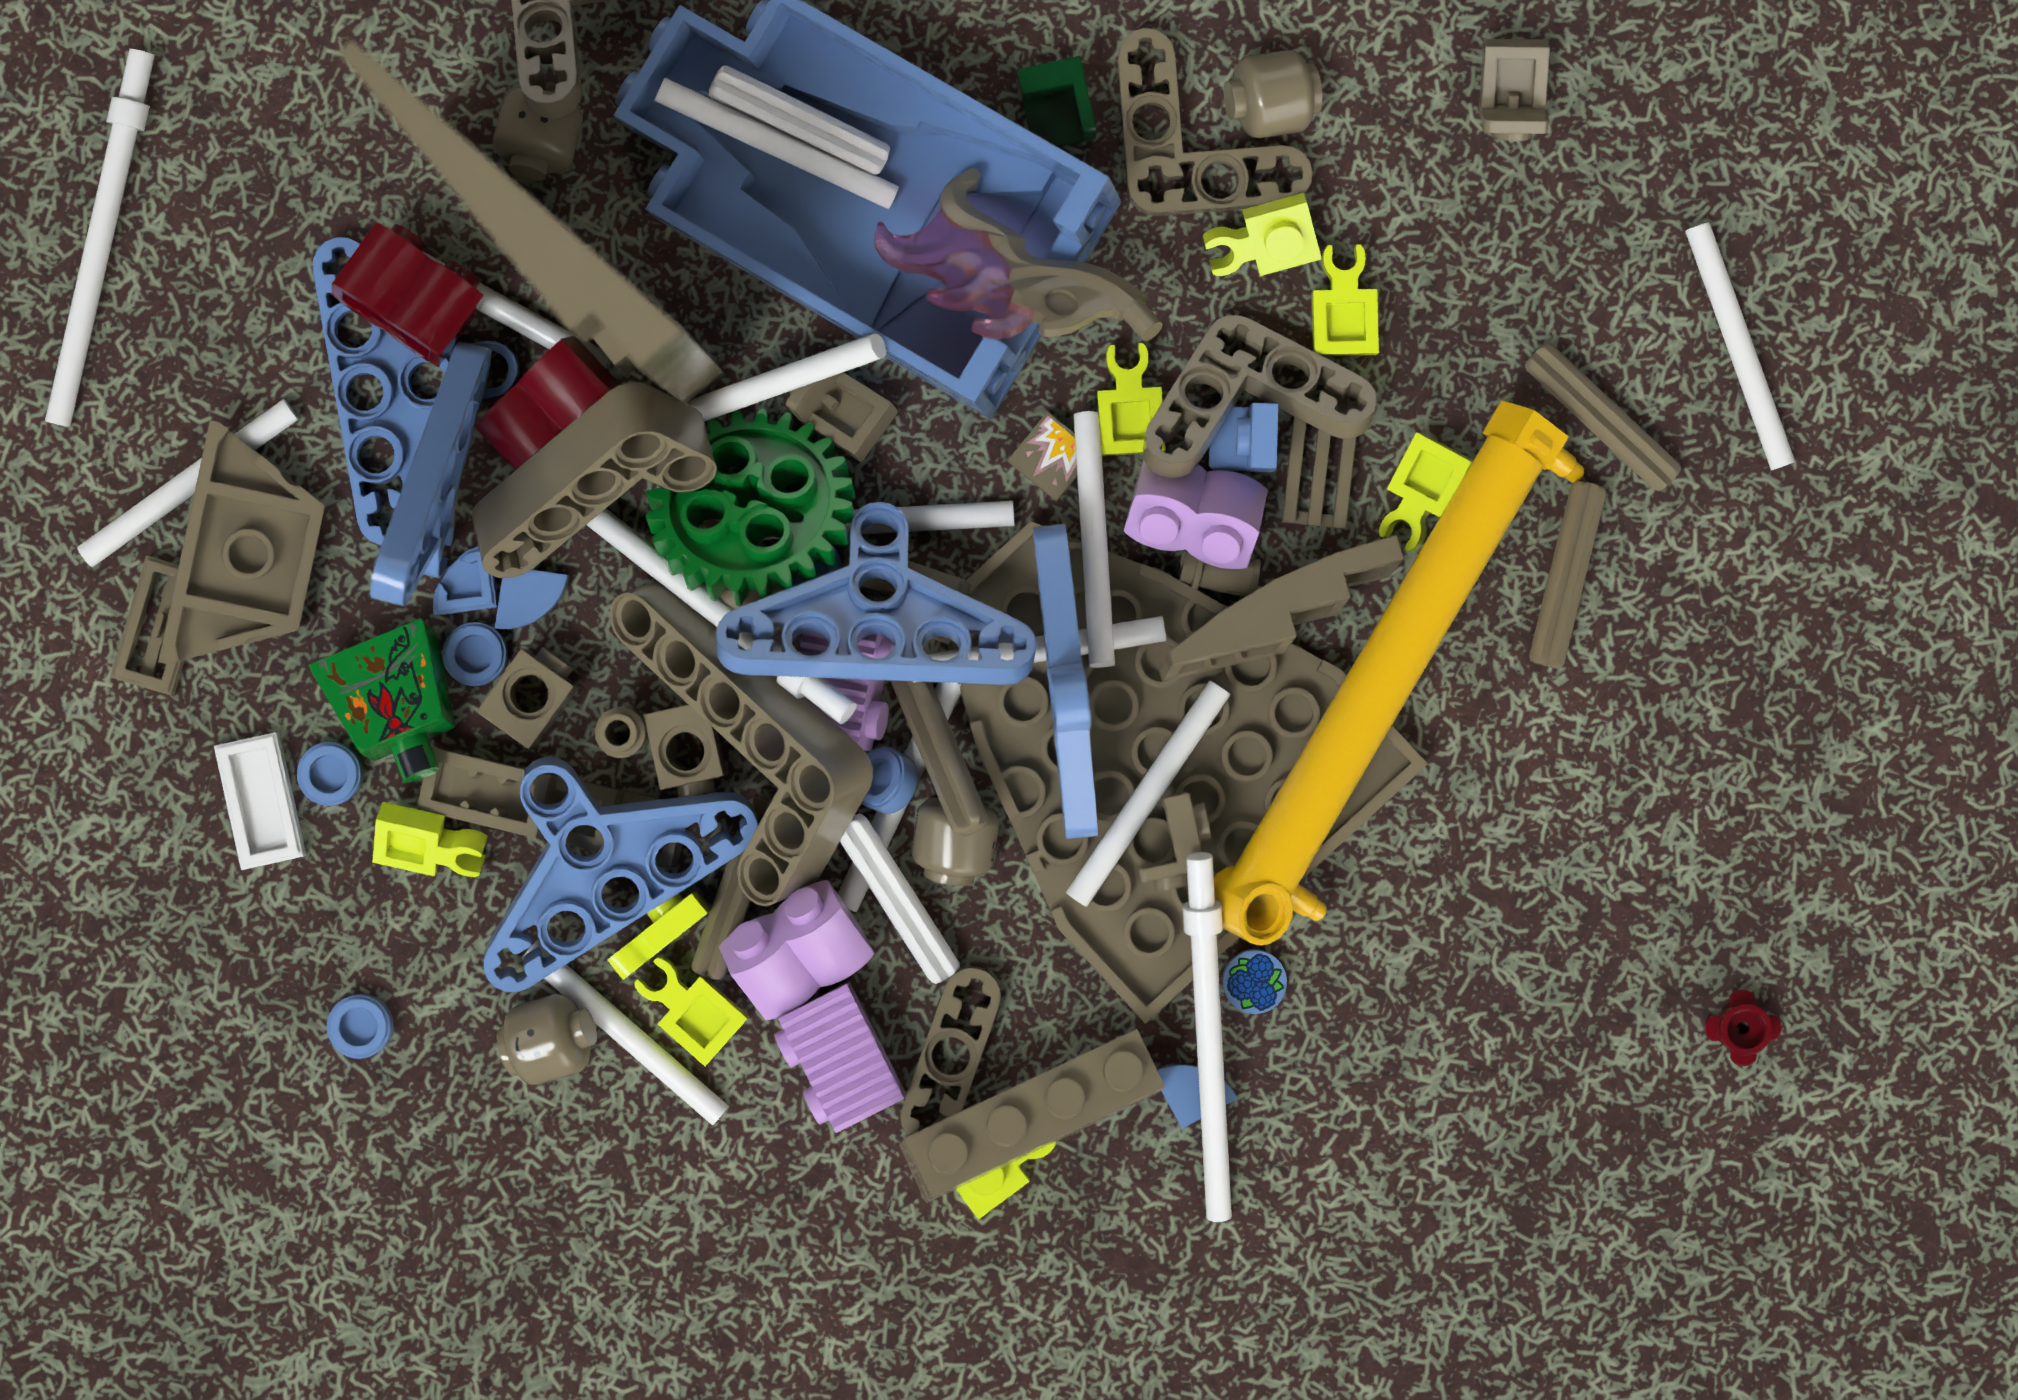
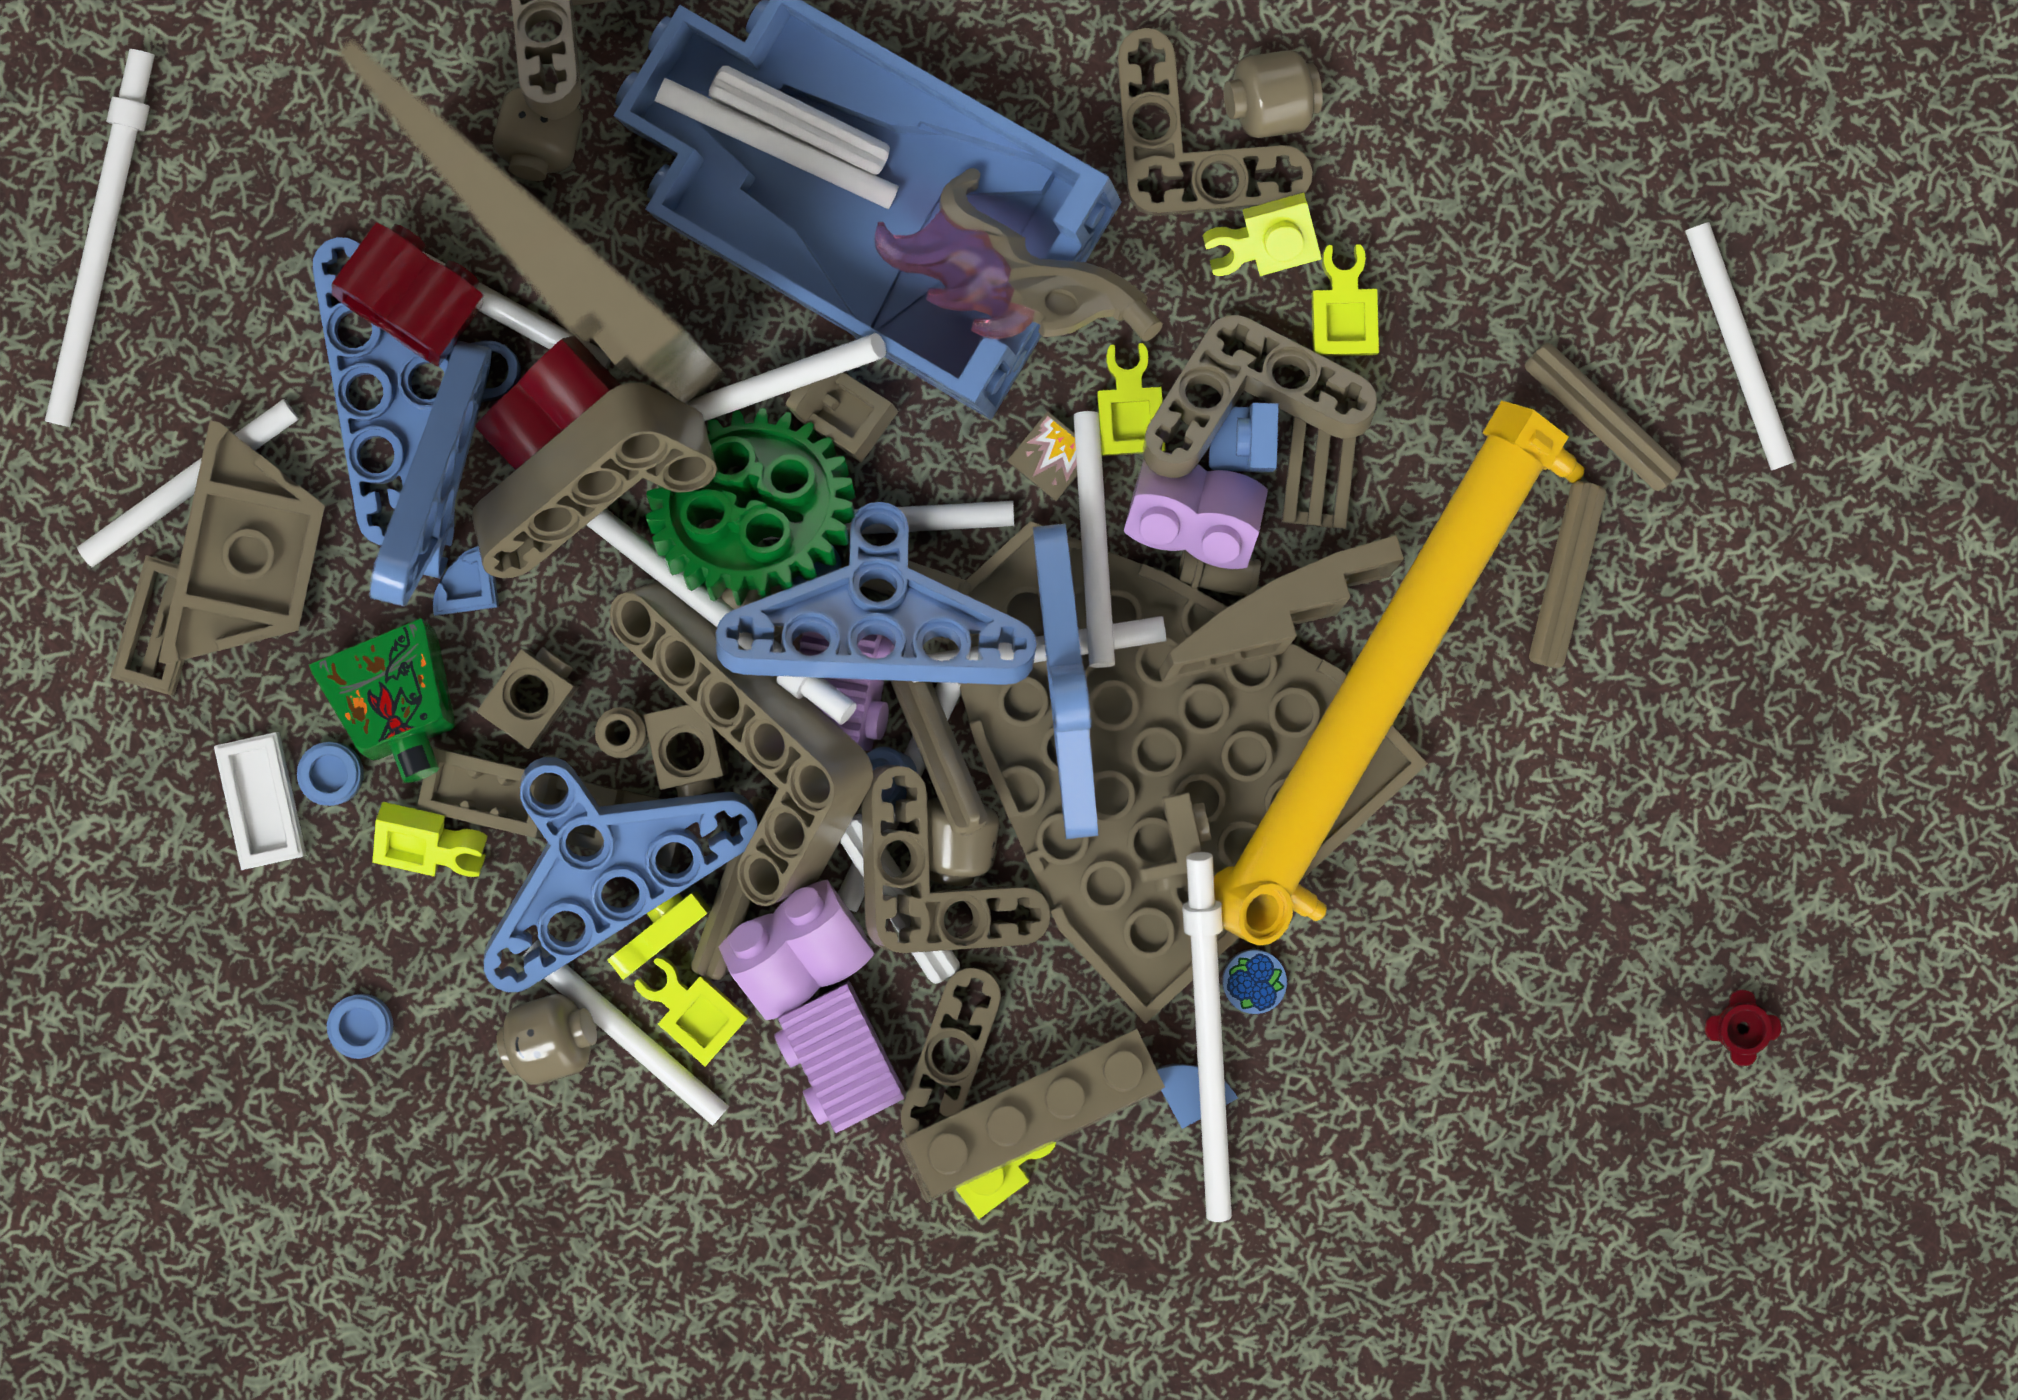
medium blue tile [442,622,508,686] -> none
medium blue tile [495,570,570,629] -> none
dark green panel [1017,56,1096,147] -> none
white bar [1066,680,1231,907] -> none
neon yellow plate [1379,432,1473,551] -> none
dark tan bracket [1479,39,1550,142] -> none
none -> dark tan beam [861,765,1051,953]

